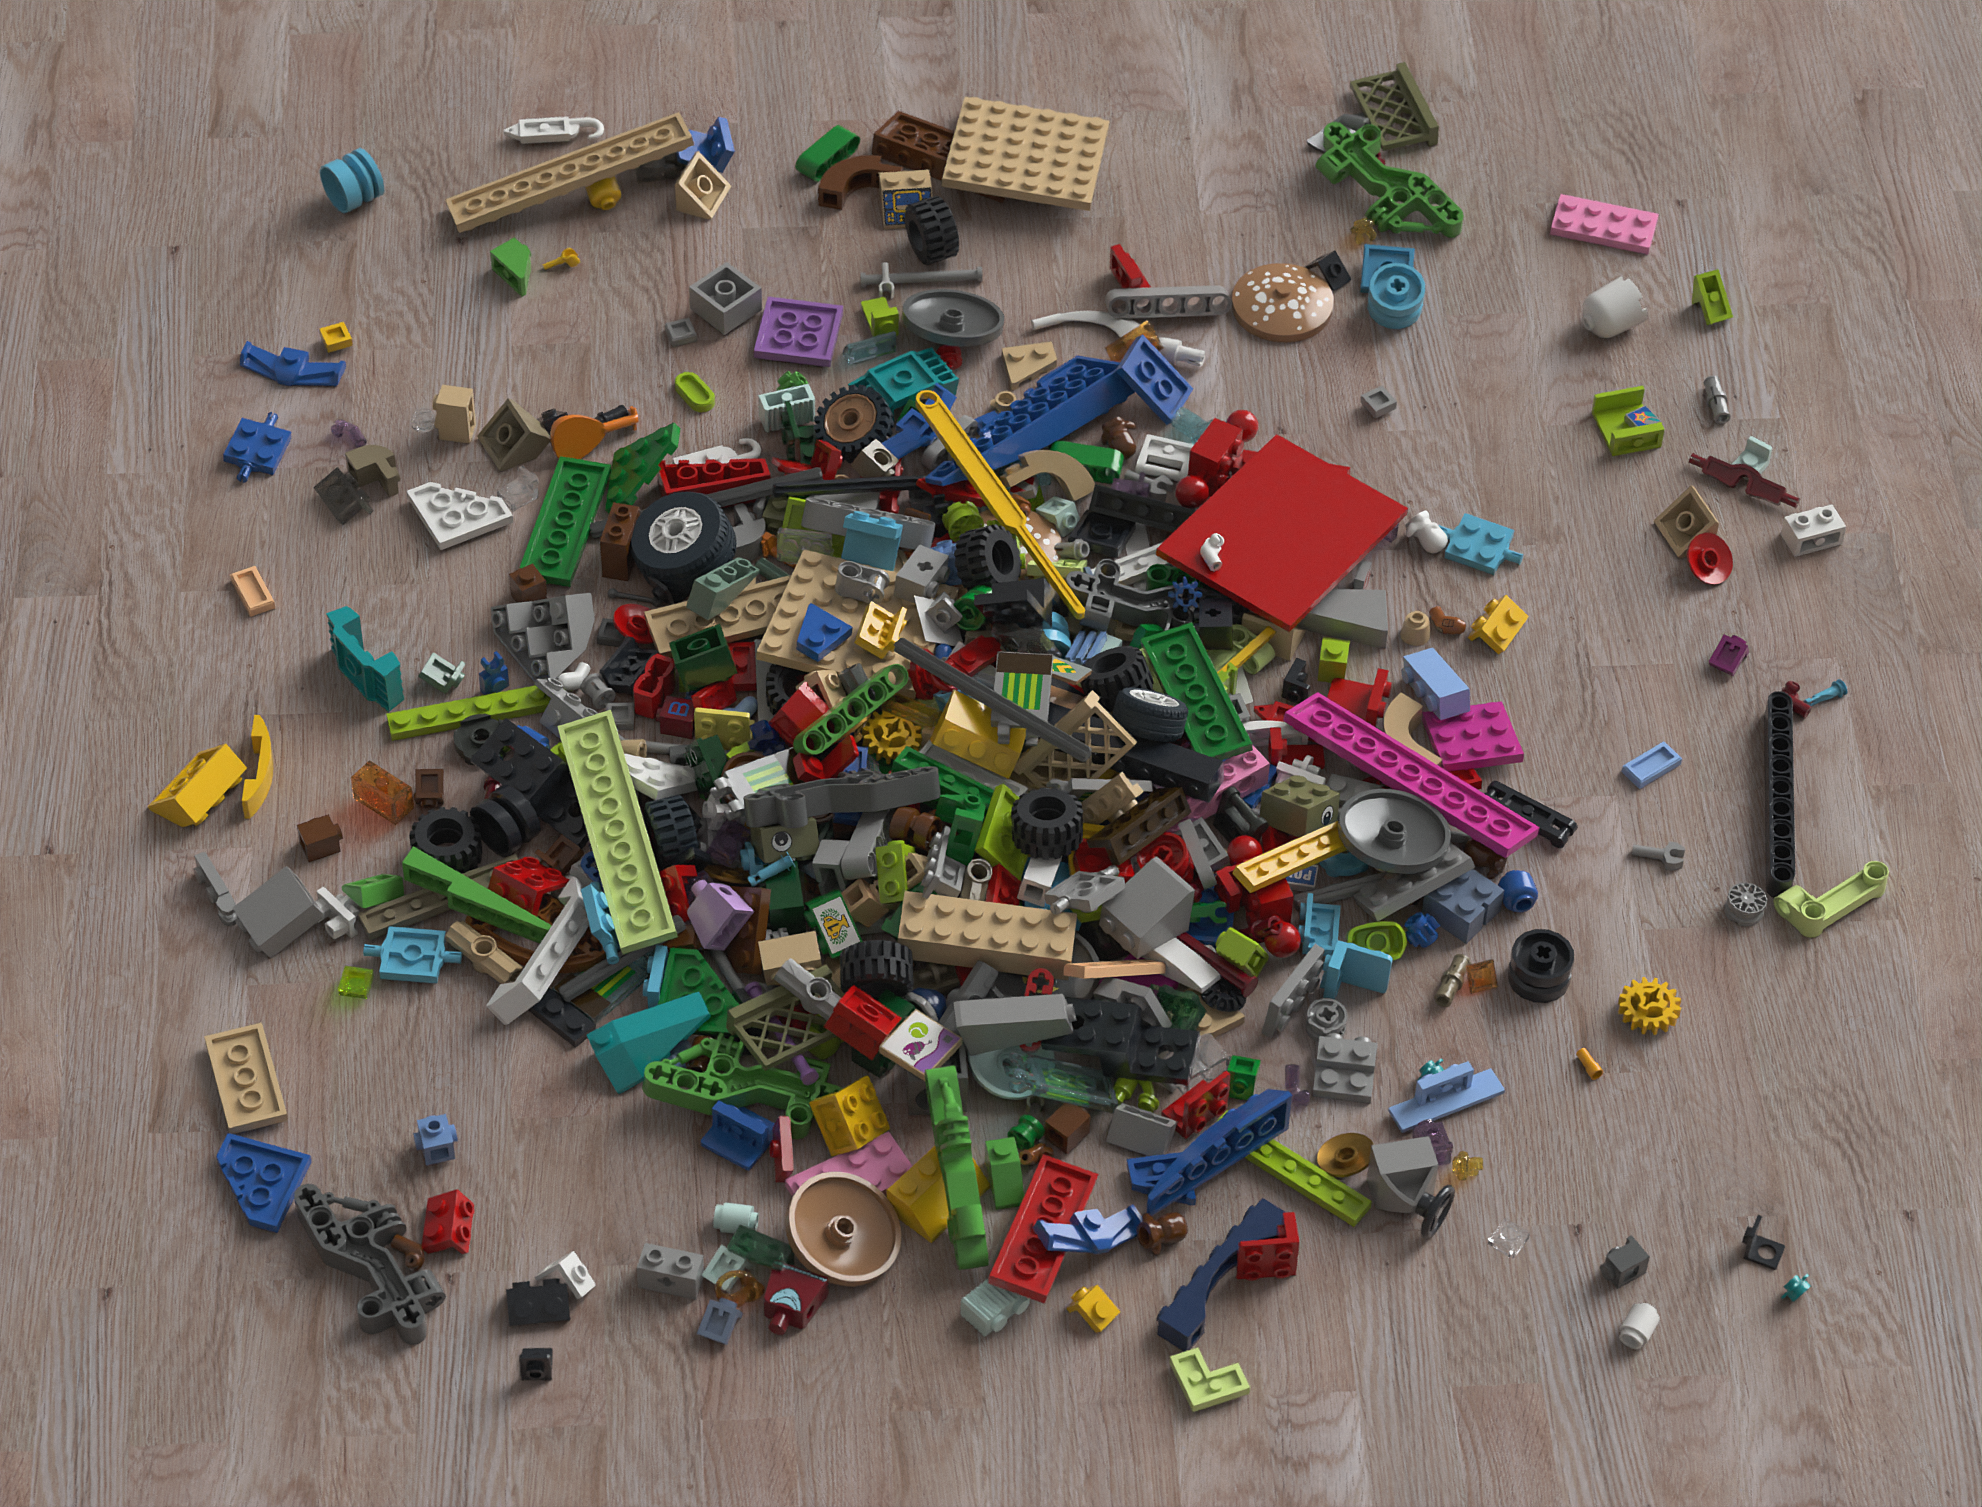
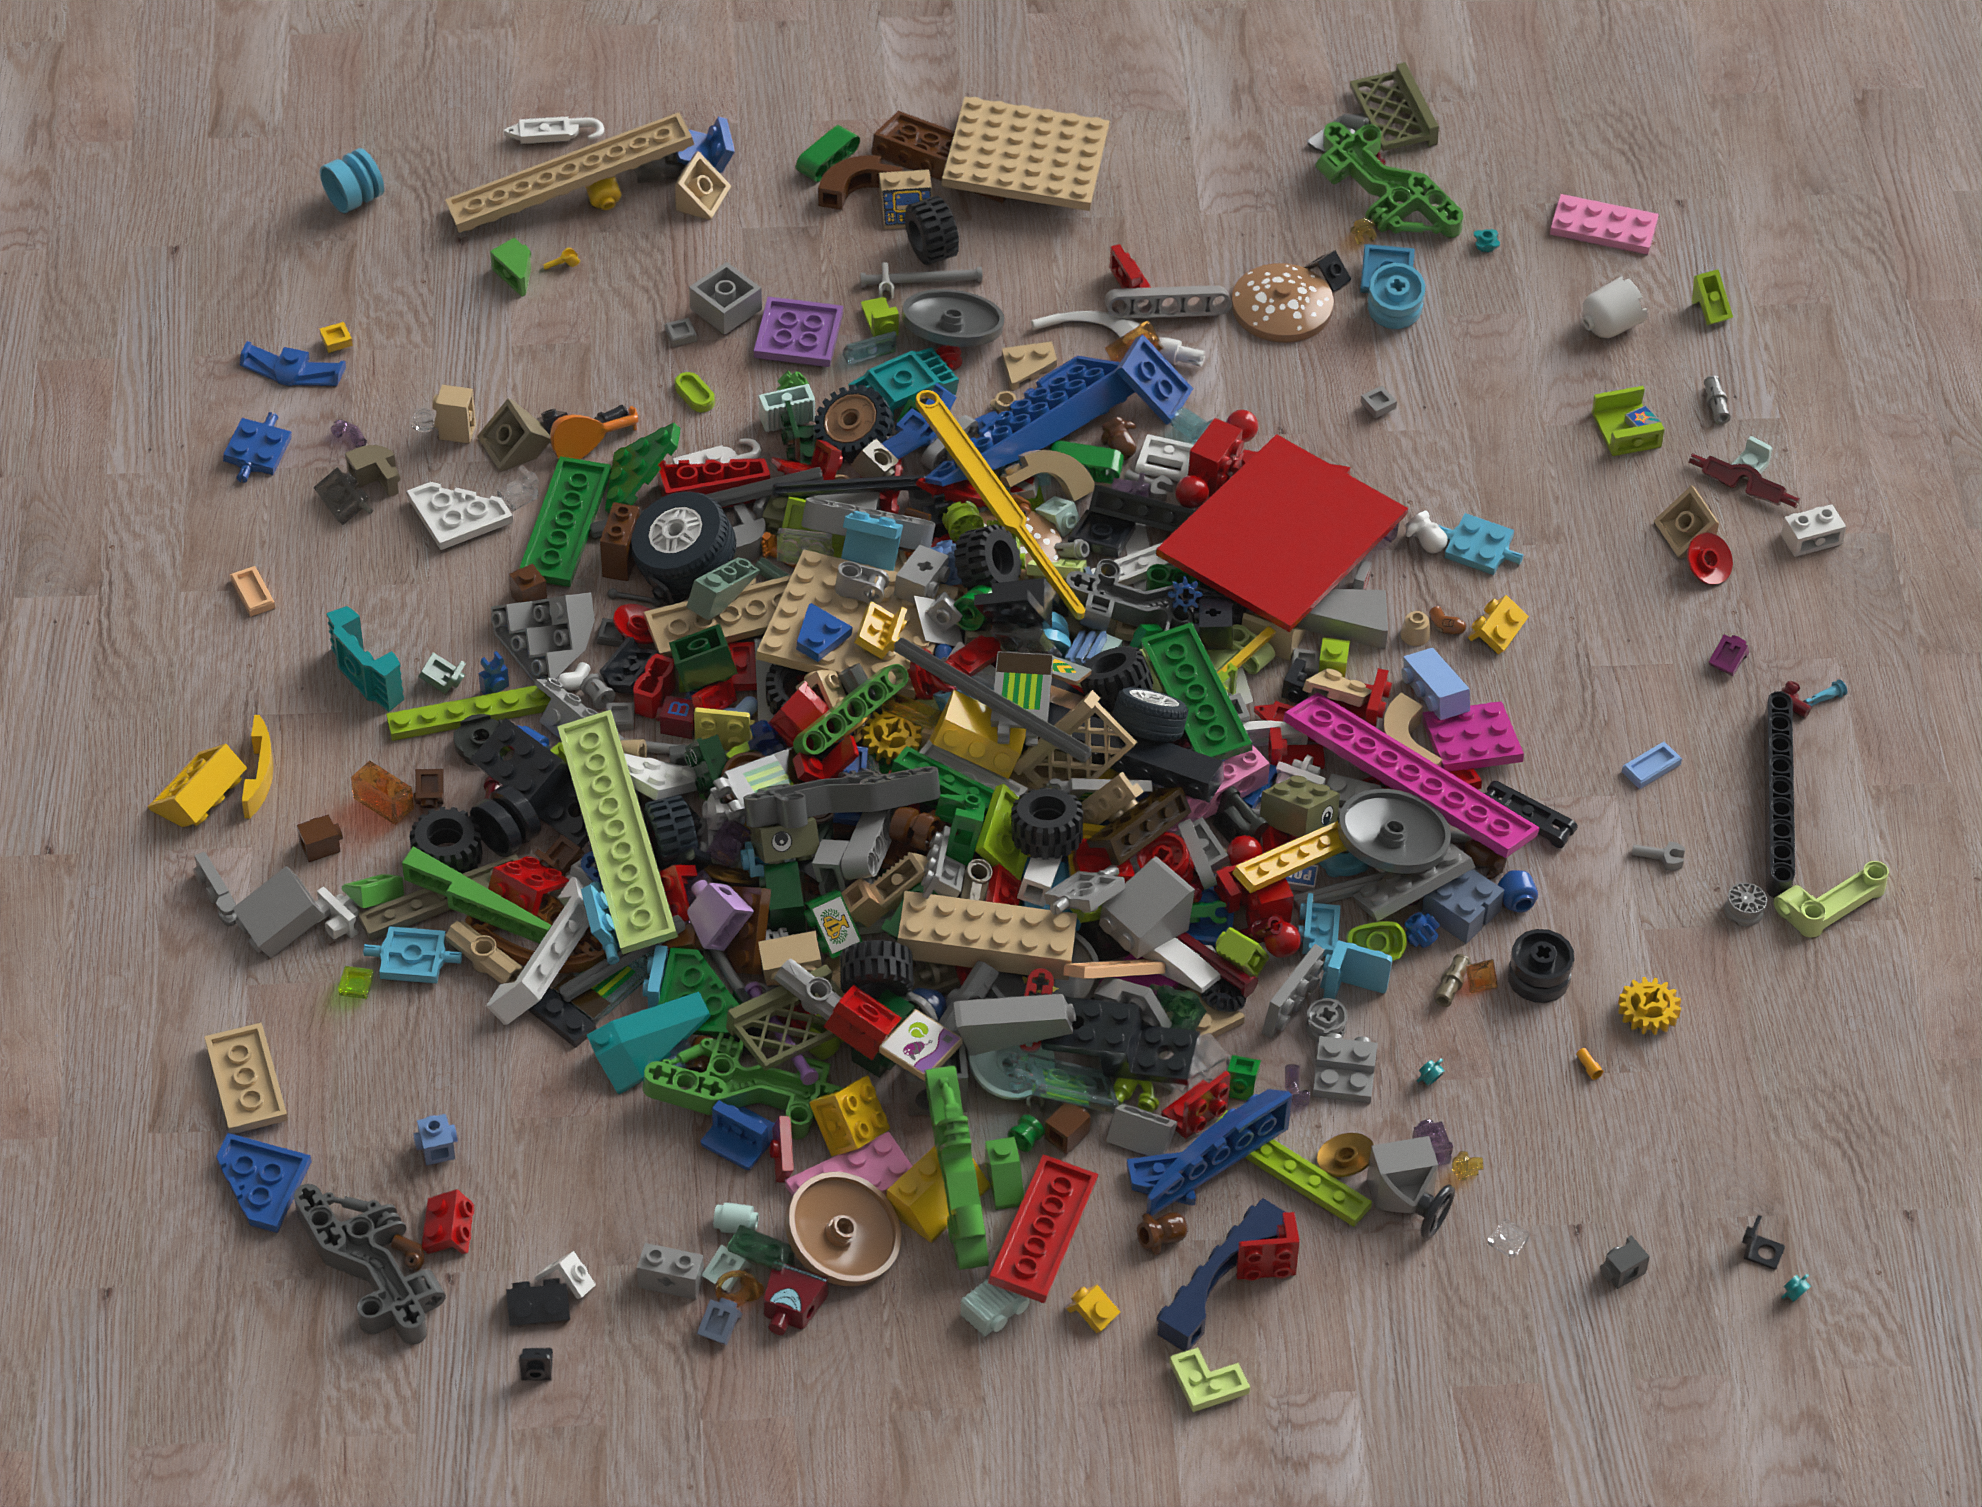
medium azure piece [747,852,795,887] -> none
lime bracket [875,840,915,904] -> none
dark orange arm [1019,1143,1054,1166] -> none
blue plate [1033,1204,1143,1255] -> none
white arm [1200,533,1224,571] -> none
light blue bracket [1388,1061,1505,1133] -> none
white brick [1619,1303,1660,1349] -> none
none -> light grey tile [1292,648,1321,677]
none -> tan wing [1303,669,1372,707]
none -> teal plate [1473,229,1500,252]

